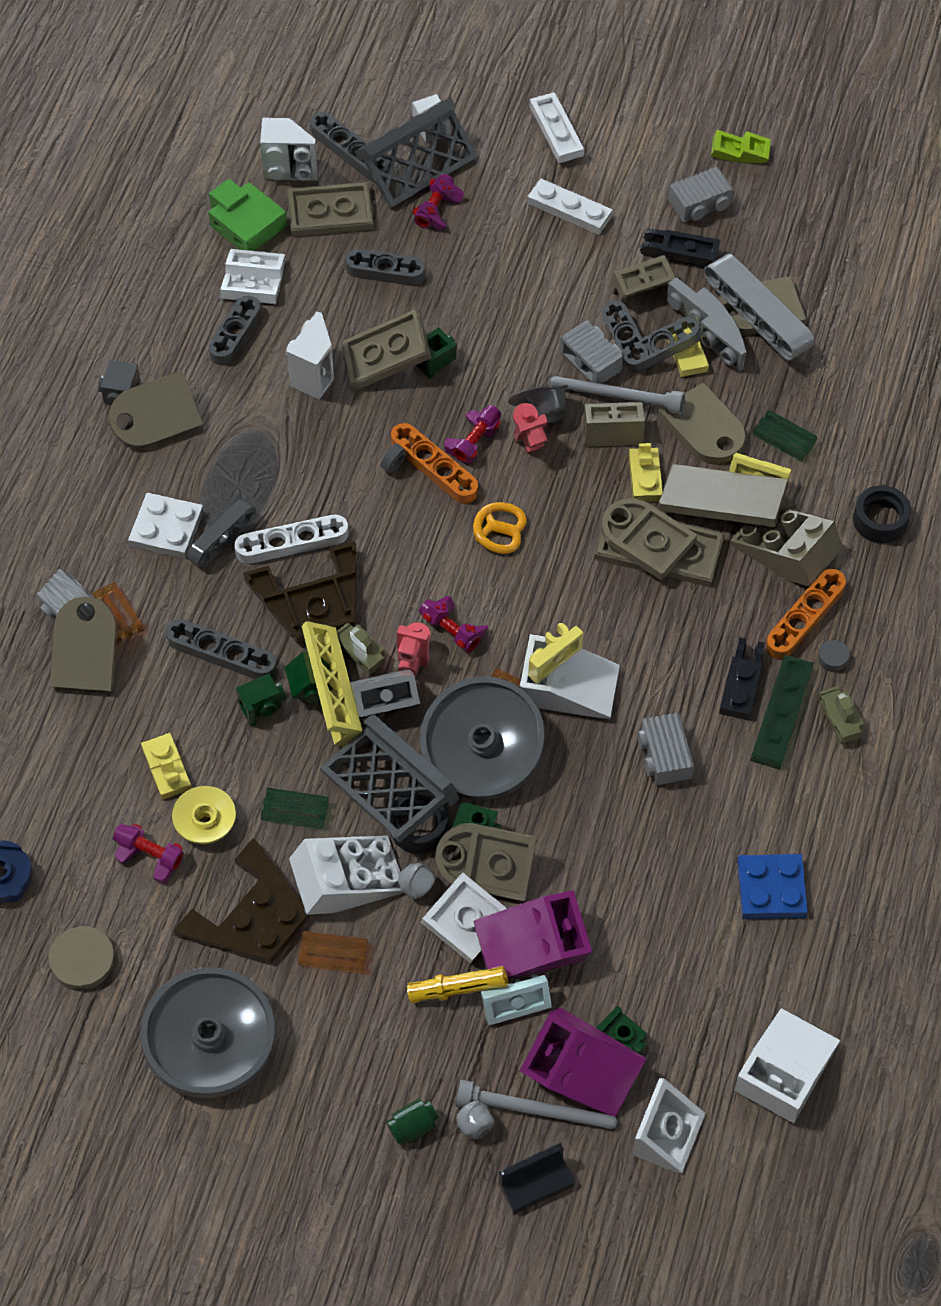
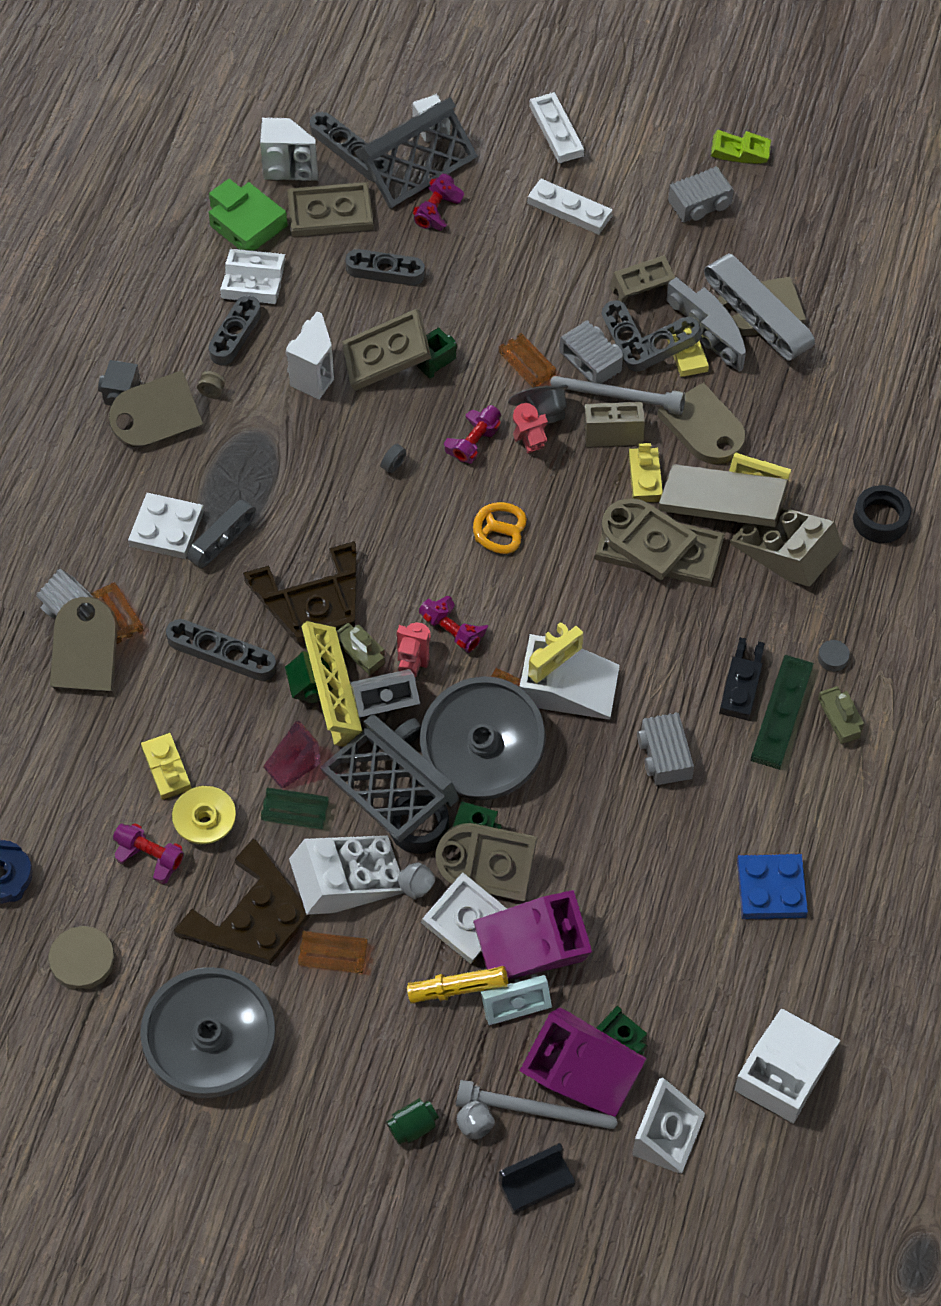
white beam [235,515,348,564] -> none
dark green brick [236,673,286,727] -> none
orange beam [391,423,478,504] -> none
black hinge [639,228,720,266] -> none
clear green tile [752,409,818,462] -> none
orange beam [766,569,846,660] -> none
none -> dark tan bush [197,371,226,399]
none -> clear pink slope [263,721,321,788]
none -> dark grey tile [394,718,421,744]
none -> clear orange tile [499,333,556,388]

